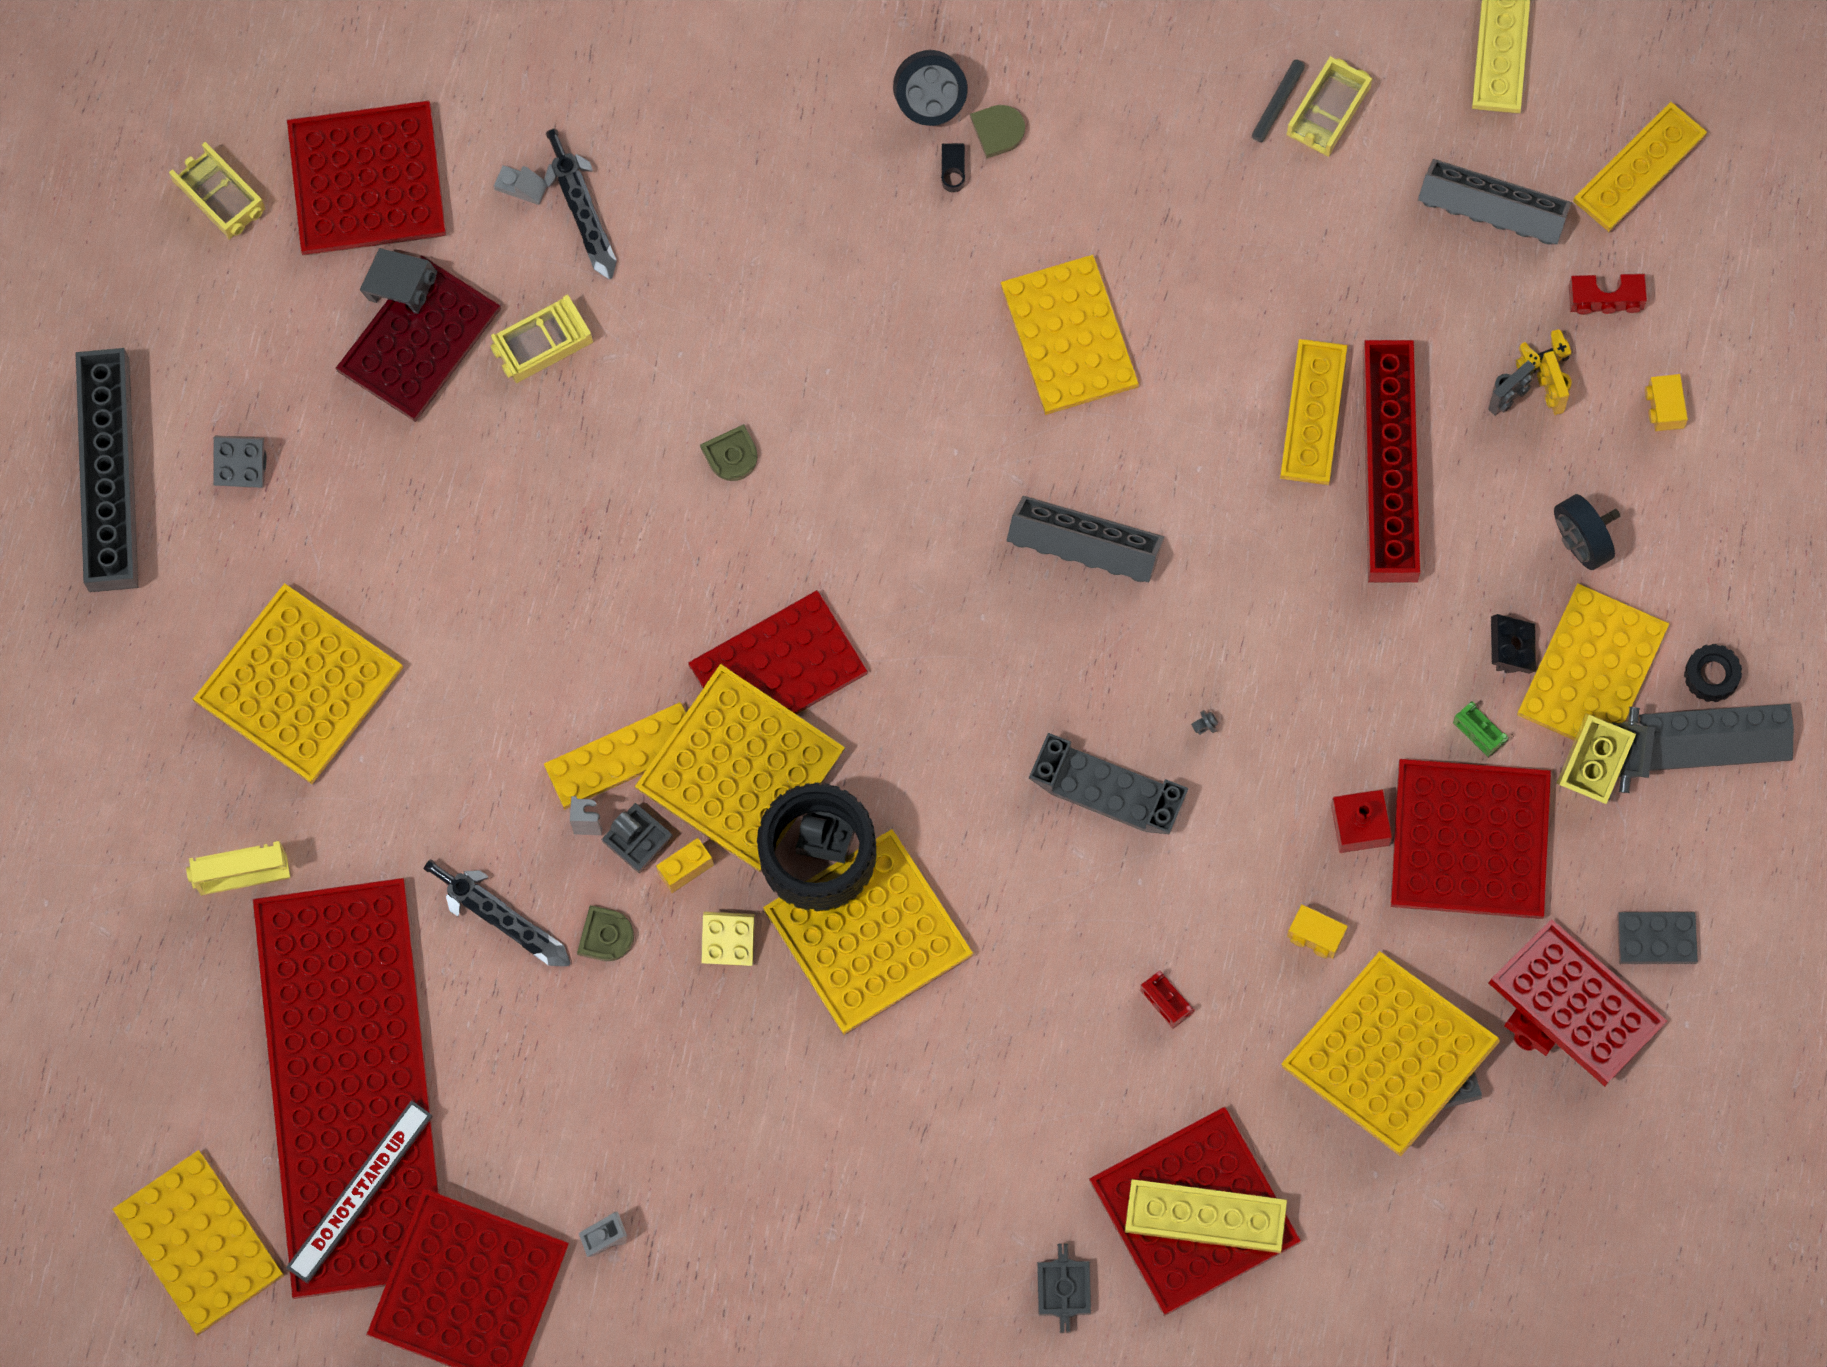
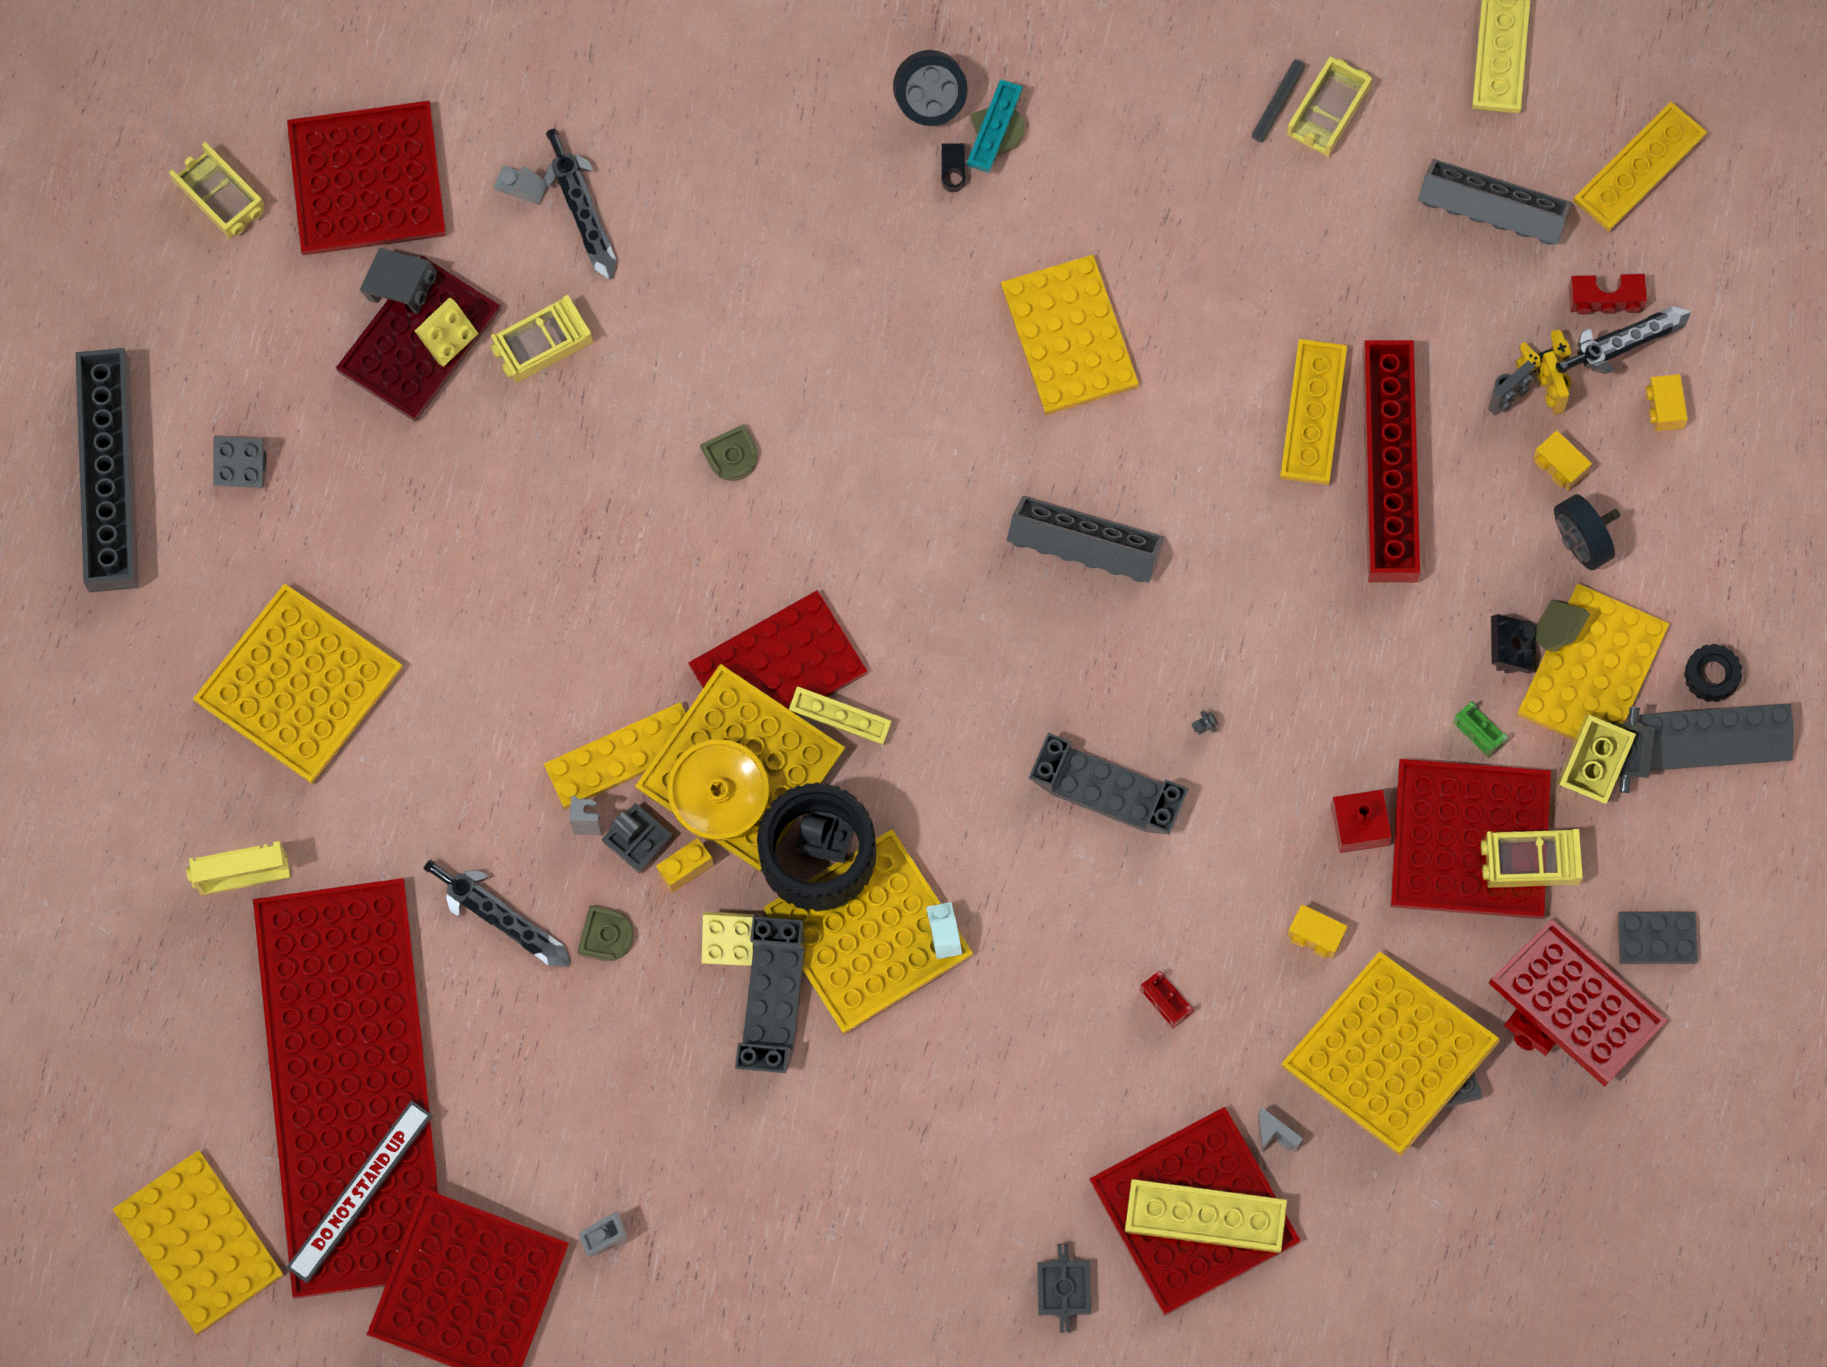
none -> light yellow plate [415,298,478,367]
none -> yellow dish [667,739,769,841]
none -> dark grey slope [735,916,806,1074]
none -> light yellow plate [789,686,891,745]
none -> light aqua brick [926,902,962,959]
none -> teal plate [967,79,1023,173]
none -> light grey slope [1258,1108,1303,1152]
none -> light yellow door [1481,829,1583,888]
none -> yellow brick [1533,430,1592,491]
none -> olive tile [1535,600,1590,652]
none -> sword [1555,306,1691,374]

